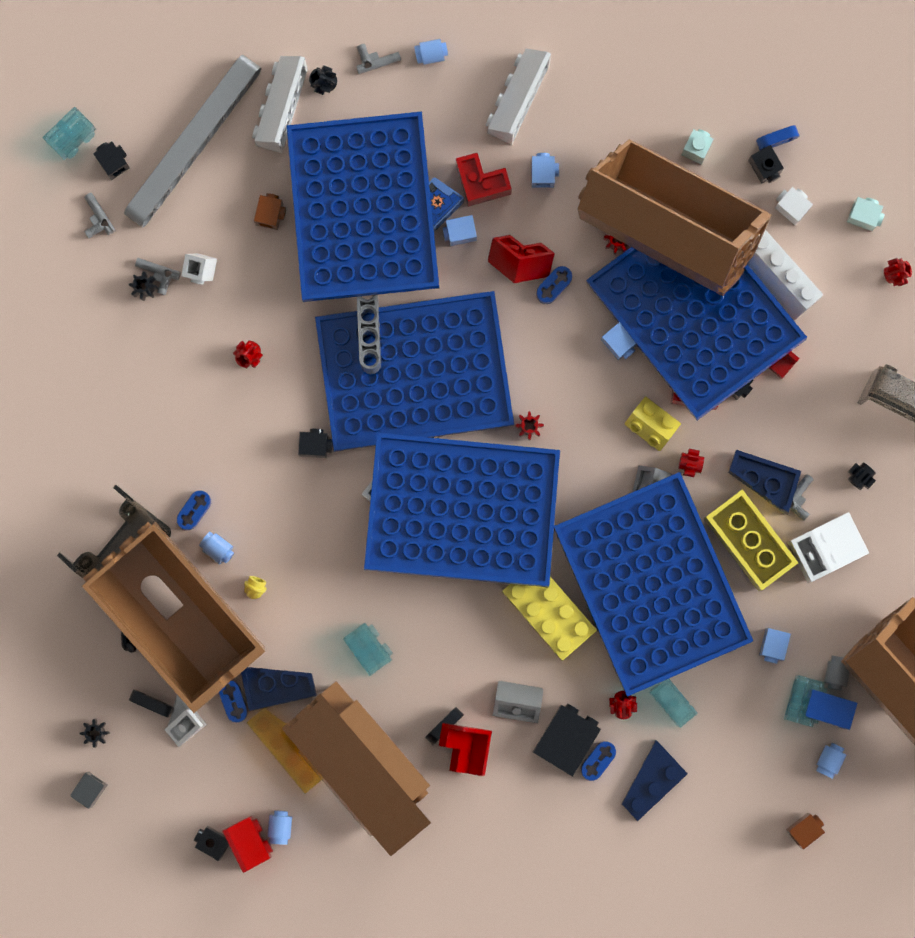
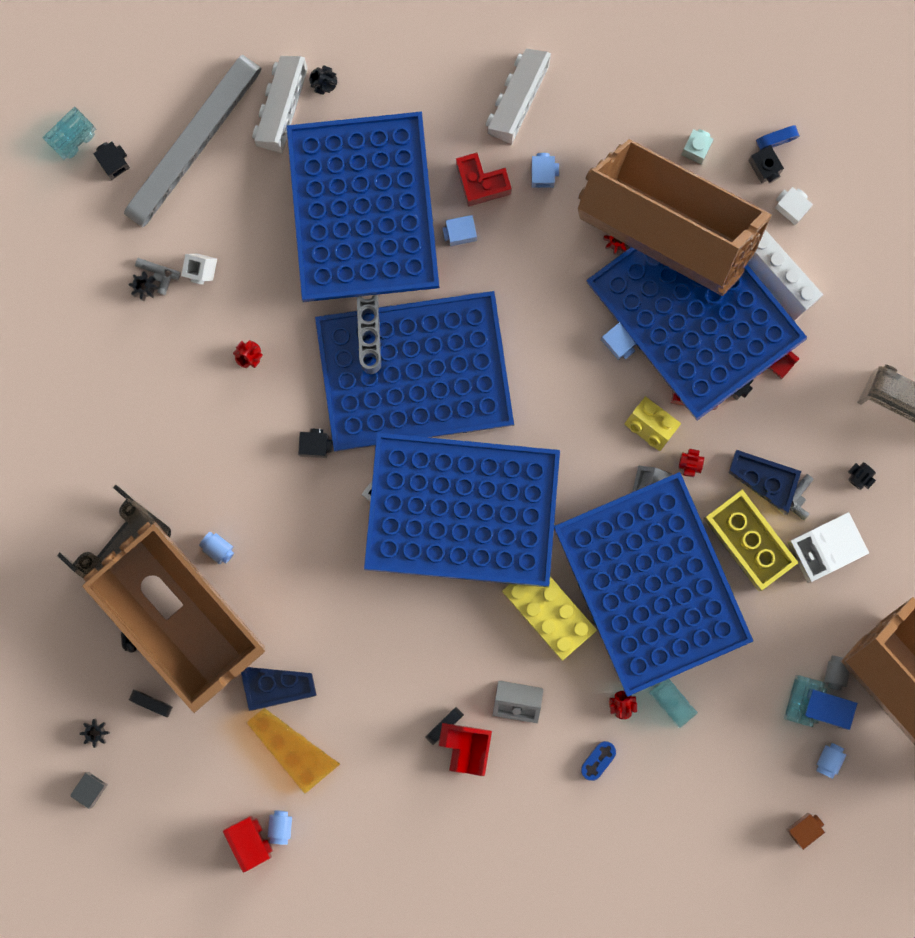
light grey hose [84,193,116,238] -> none
white slope [164,695,207,747] -> none
blue beam [177,491,211,530] -> none
black brick [194,826,229,861] -> none
blue beam [219,680,248,723] -> none
light yellow plate [244,576,267,599] -> none
dark orange brick [254,193,286,230] -> none
medium nougat panel [282,681,431,856] -> none
clear light blue brick [343,623,393,676] -> none
light grey hose [356,44,401,74] -> none
light blue brick [414,39,448,65] -> none
torso [429,177,464,232] -> none
red panel [488,235,555,283] -> none
red gear [515,411,544,440] -> none
black brick [533,703,601,777] -> none
blue beam [536,266,572,304] -> none
dark blue wing [621,740,688,821] -> none
light blue brick [759,628,791,664] -> none
light aqua brick [847,197,885,231] -> none
red gear [884,258,912,286] -> none

